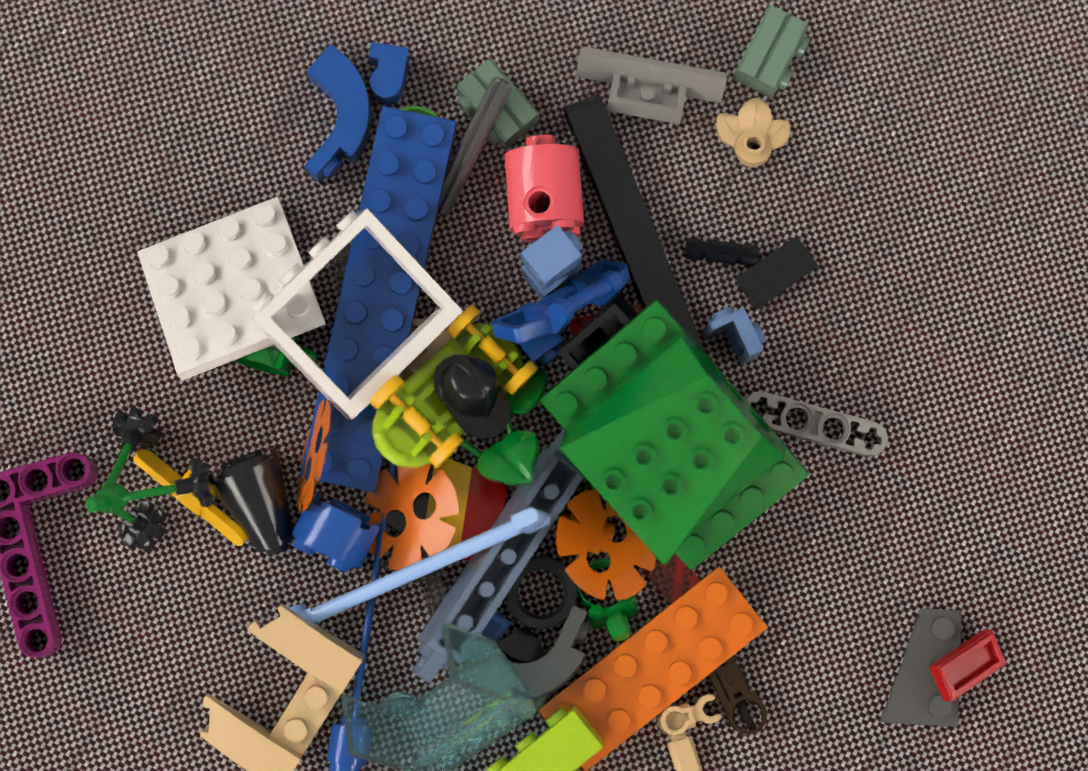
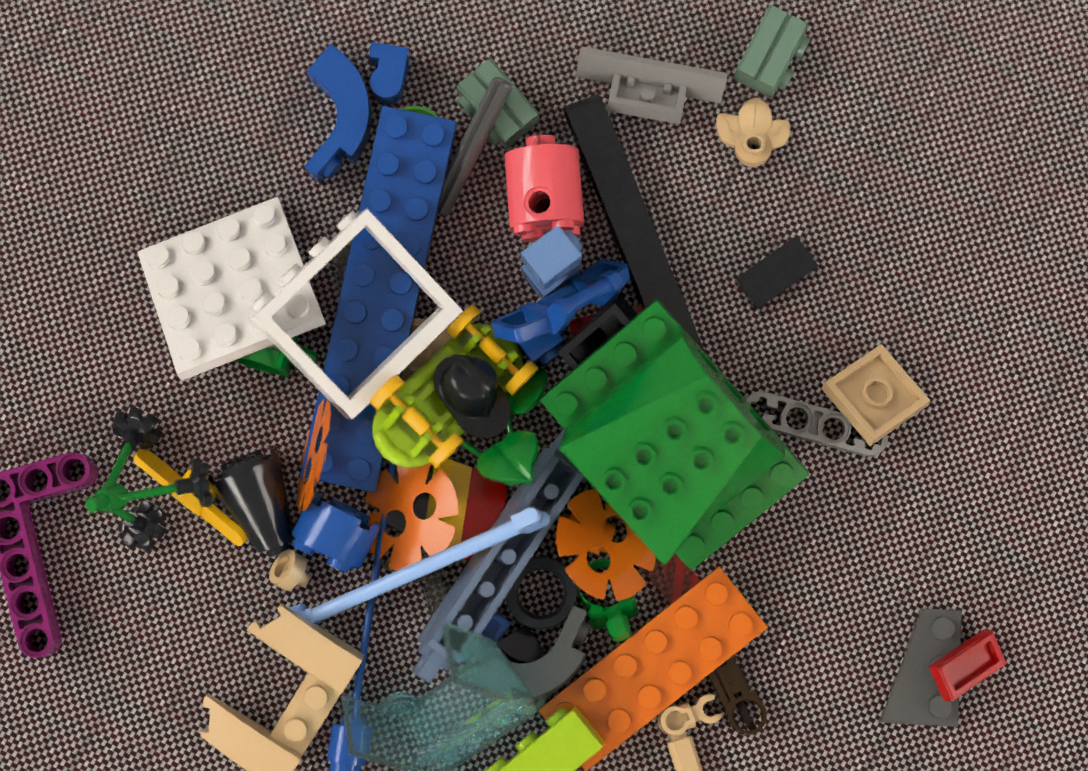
black axle [685,238,759,266] -> none
medium blue bracket [702,306,765,366] -> none
none -> tan tile [269,549,310,591]
none -> tan plate [821,344,931,446]

